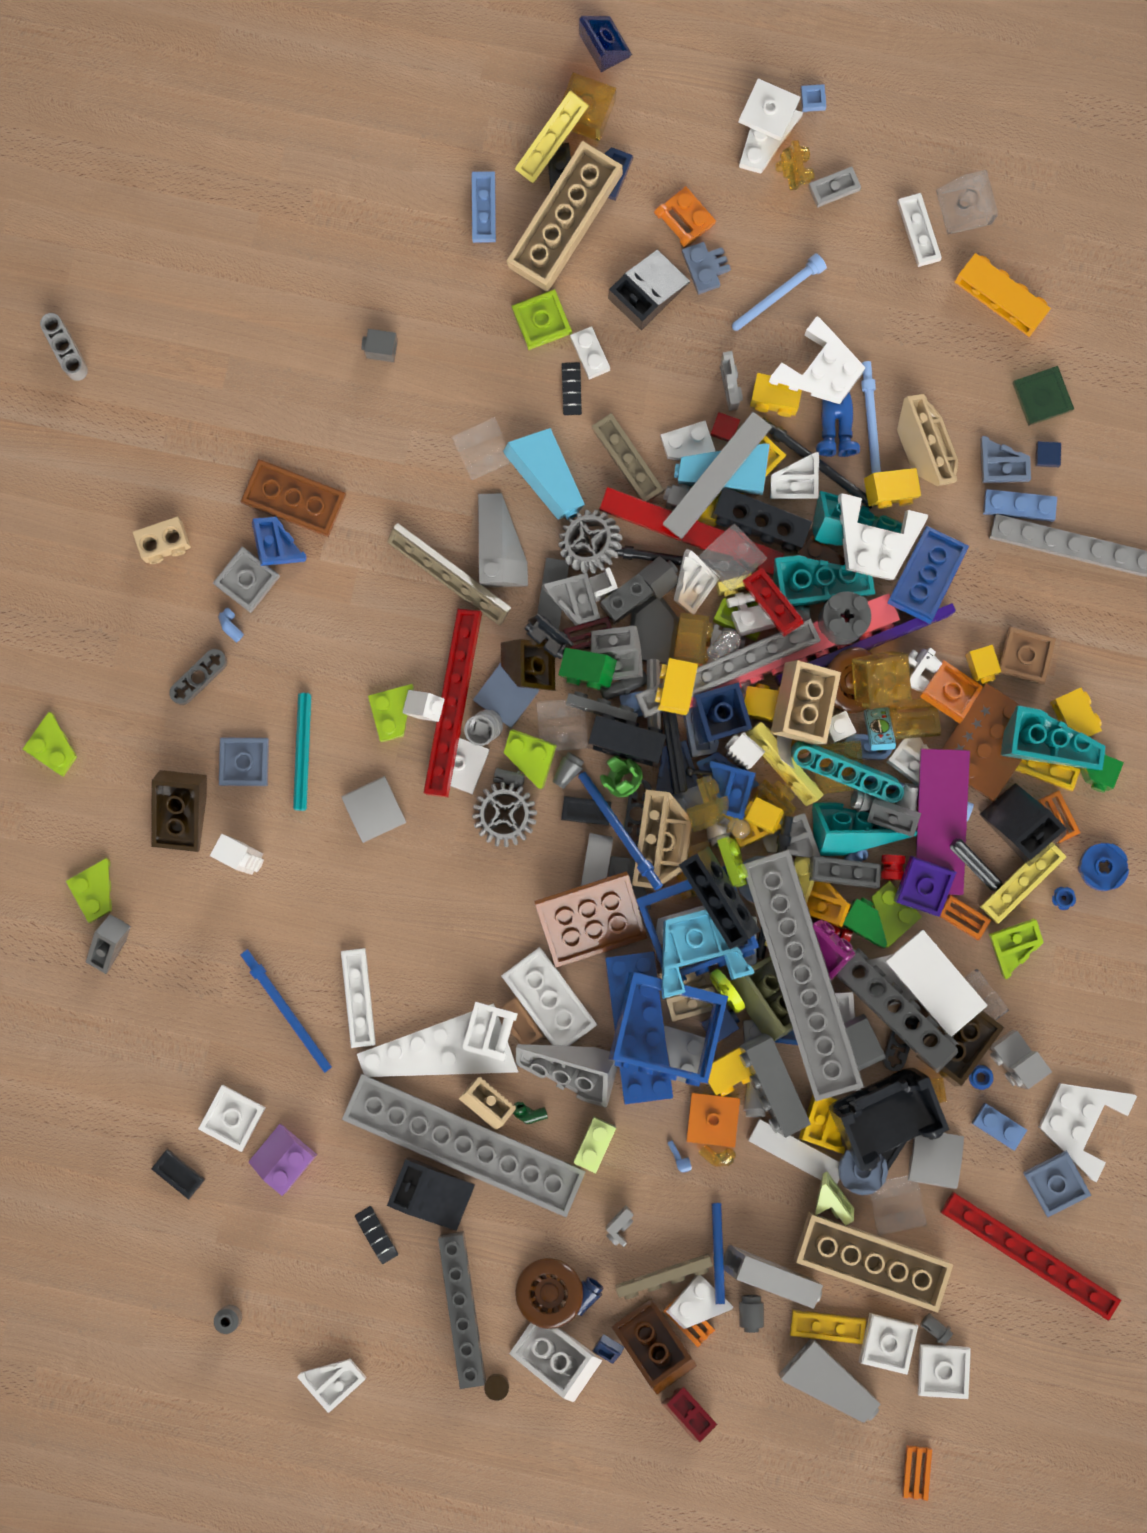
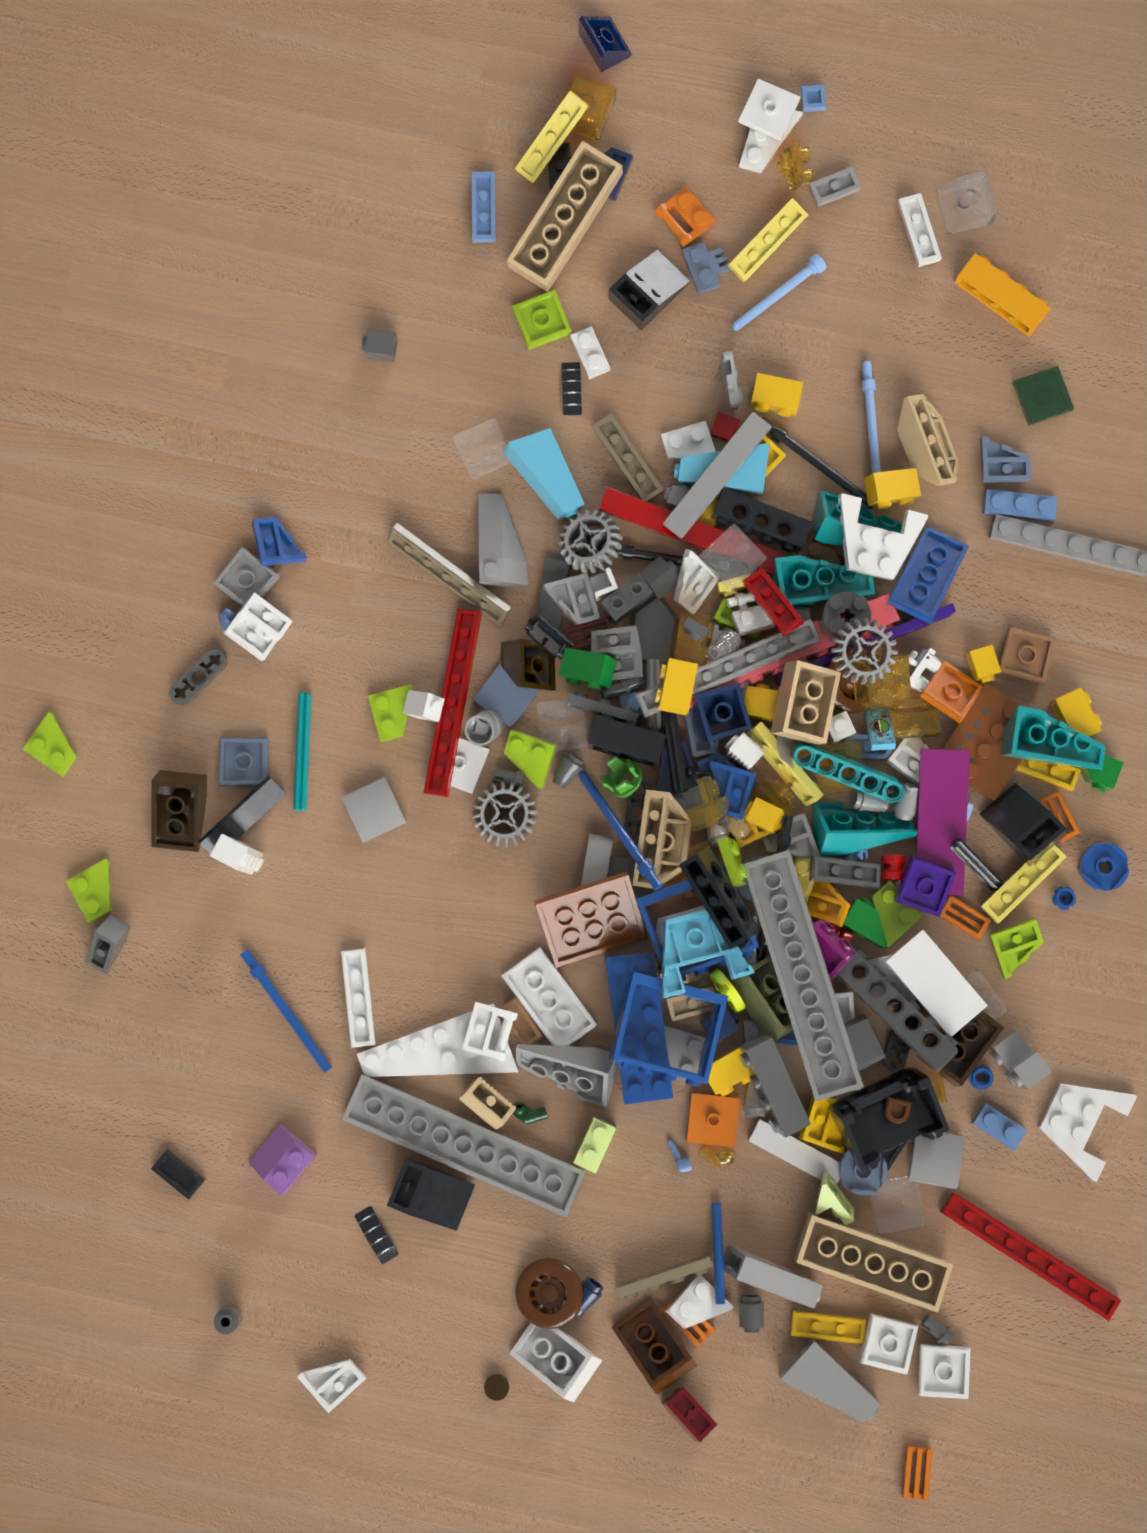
light grey beam [40,313,88,381] -> none
tan brick [133,516,191,564] -> none
white plate [198,1085,266,1152] -> none
dark orange tile [240,459,346,538] -> none
dark grey brick [438,1231,486,1389] -> none
black tile [561,796,612,826] -> none
dark blue tile [592,1334,624,1364] -> none
light grey bracket [605,1205,634,1247] -> none
white wing [769,316,865,404] -> none
white wing [770,452,819,499] -> none
blue piece [816,391,860,457] -> none
dark grey plate [867,798,921,837] -> none
sand blue tile [1023,1150,1092,1218] -> none
dark blue tile [1035,441,1061,468] -> none
none -> tile [198,776,286,860]
none -> white slope [223,592,293,661]
none -> dark grey plate [682,617,709,642]
none -> light yellow plate [727,198,808,282]
none -> light grey gear [831,618,898,685]
none -> reddish brown tile [883,1096,912,1124]

